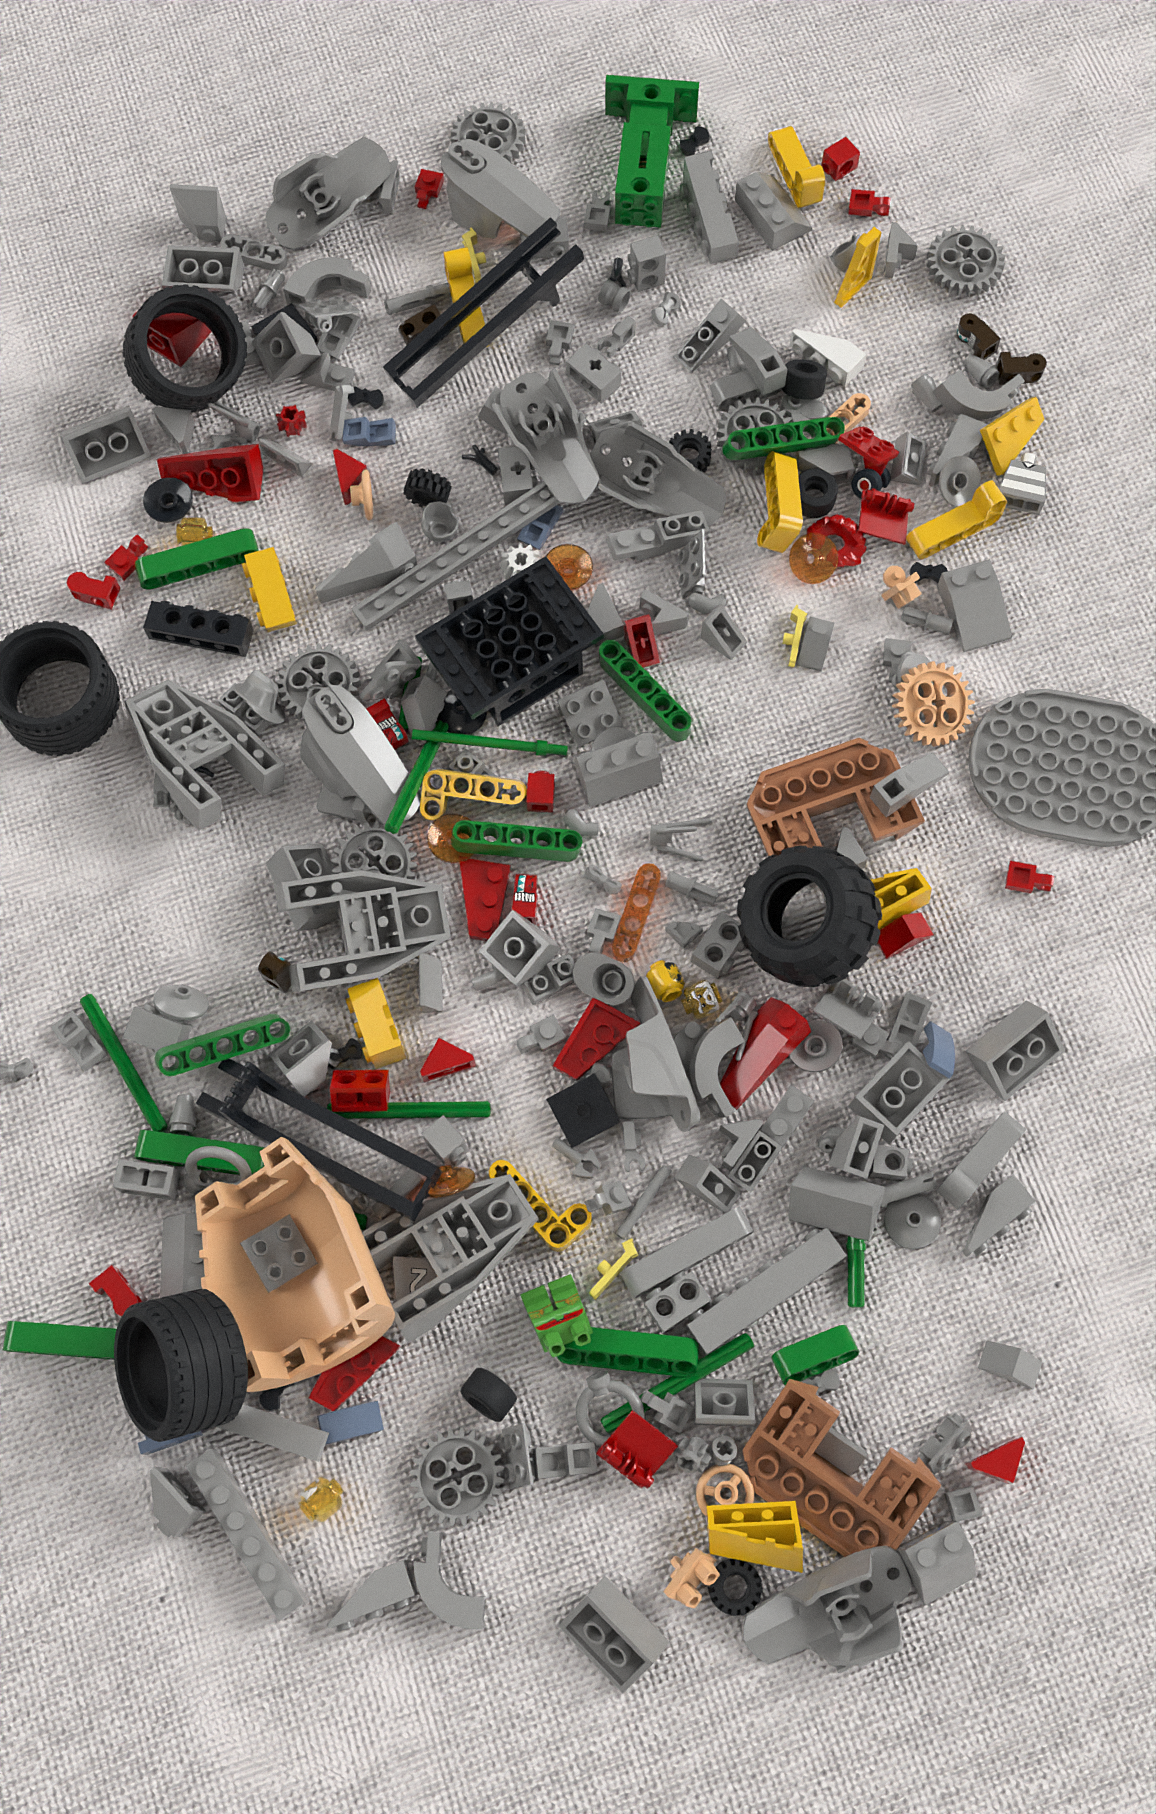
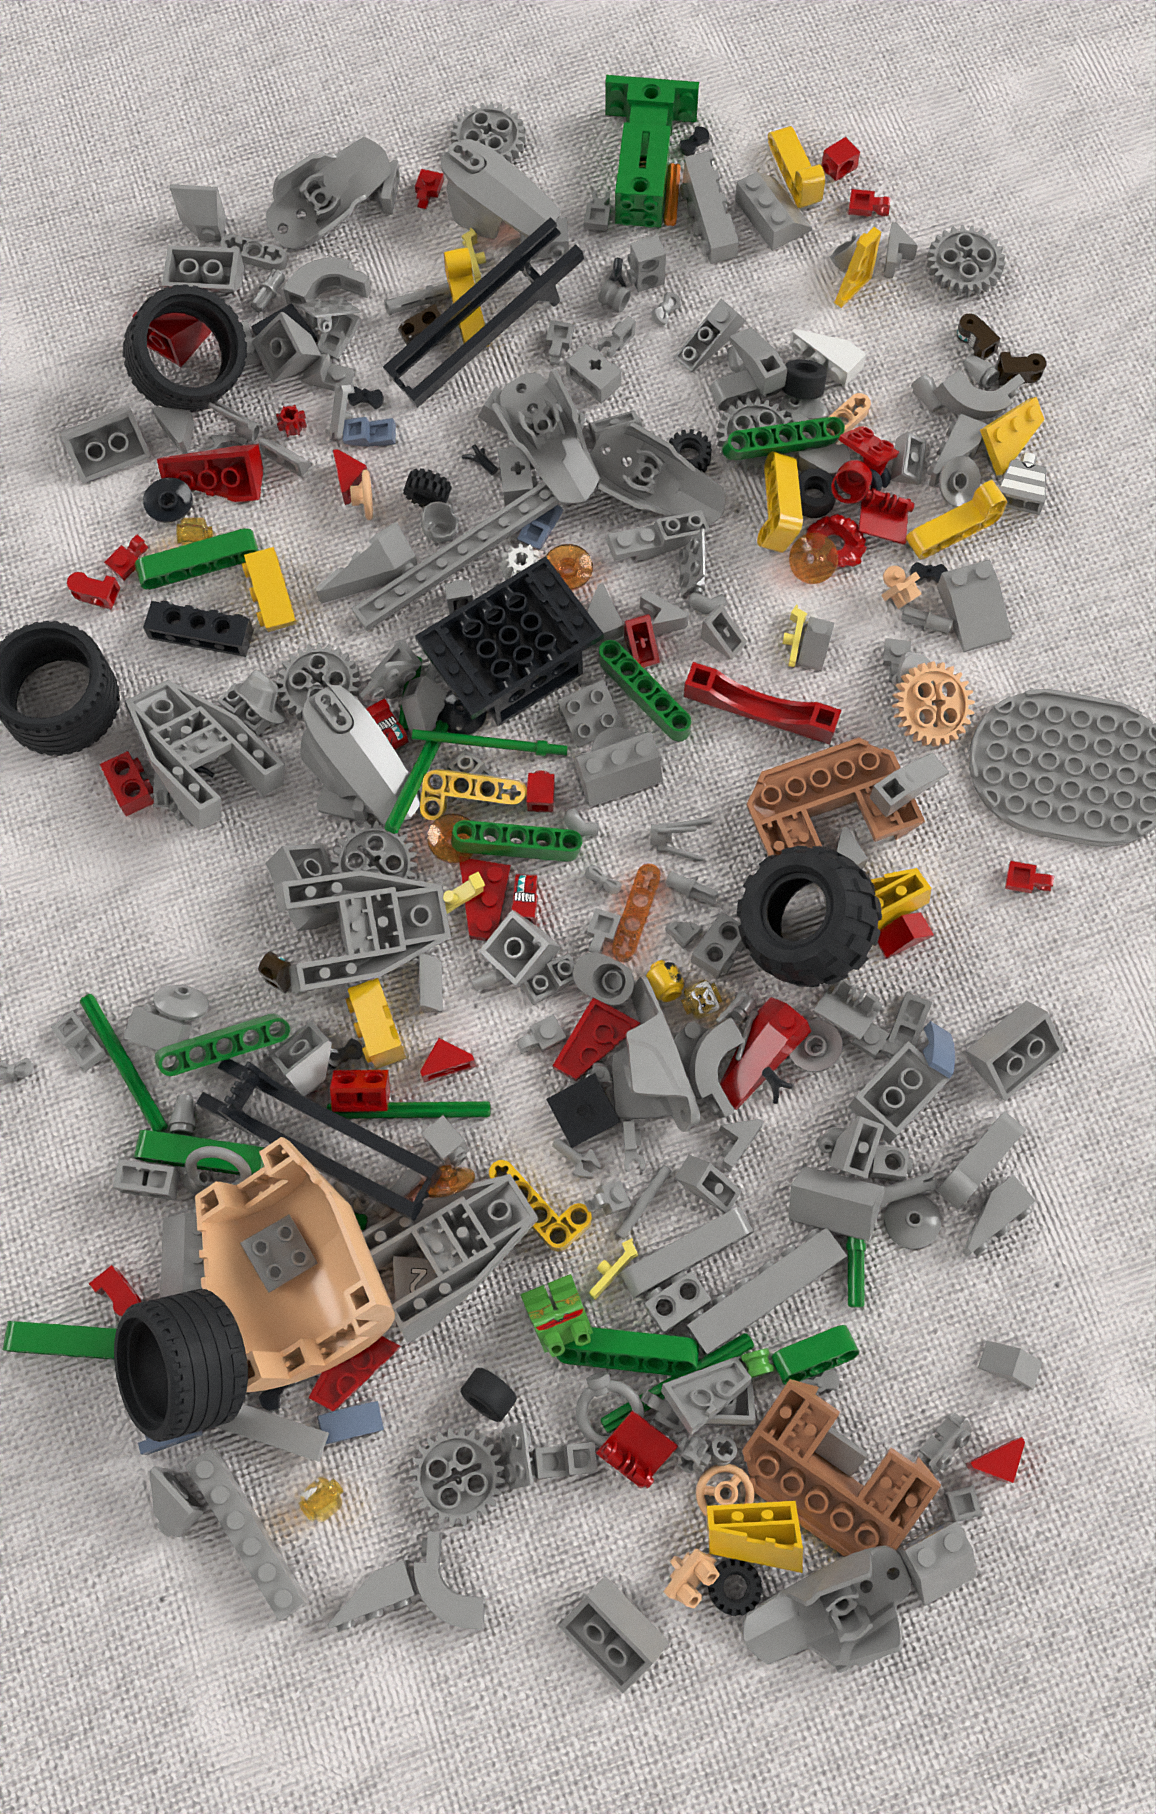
light grey slope [728,1085,815,1193] -> none
none -> red brick [100,751,154,817]
none -> light yellow piece [443,872,485,914]
none -> light grey wing [661,1357,752,1436]
none -> orange axle [664,163,681,227]
none -> red arch [683,662,842,745]
none -> bright green wheel [741,1348,775,1378]
none -> black bar [762,1067,793,1104]
none -> red helmet [831,460,872,504]

